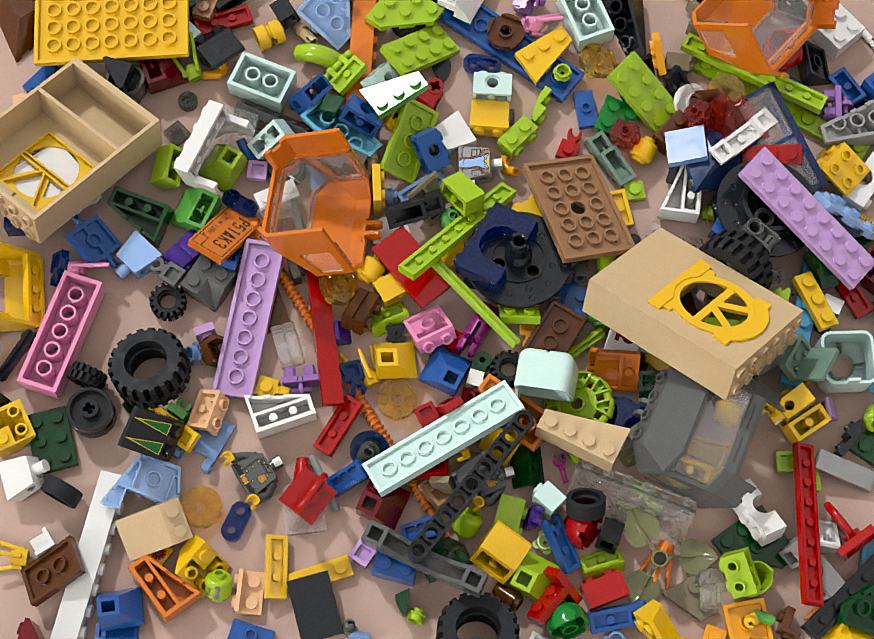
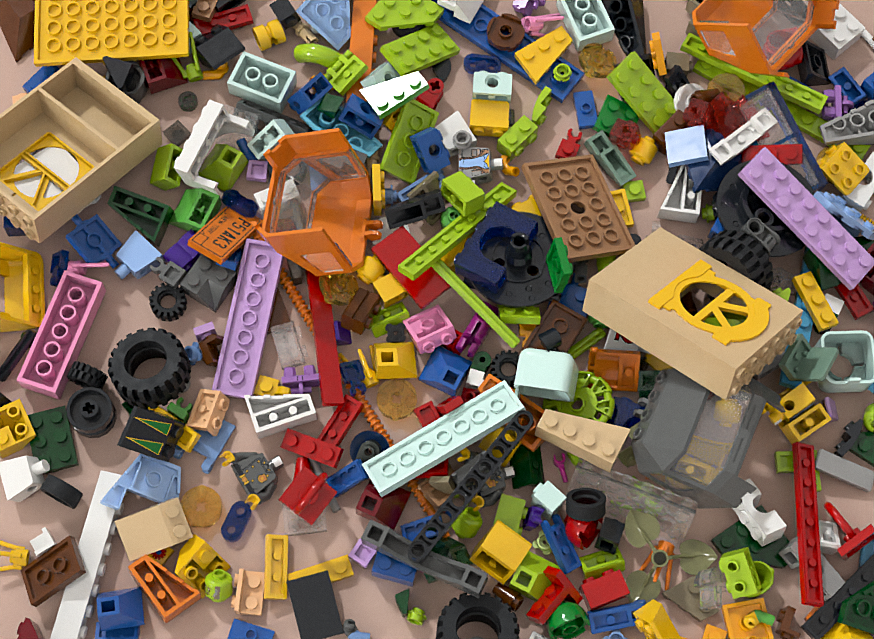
none -> red plate [280,428,344,469]
none -> light grey plate [453,130,472,150]
none -> black piece [538,328,562,352]
none -> green plate [546,237,573,293]

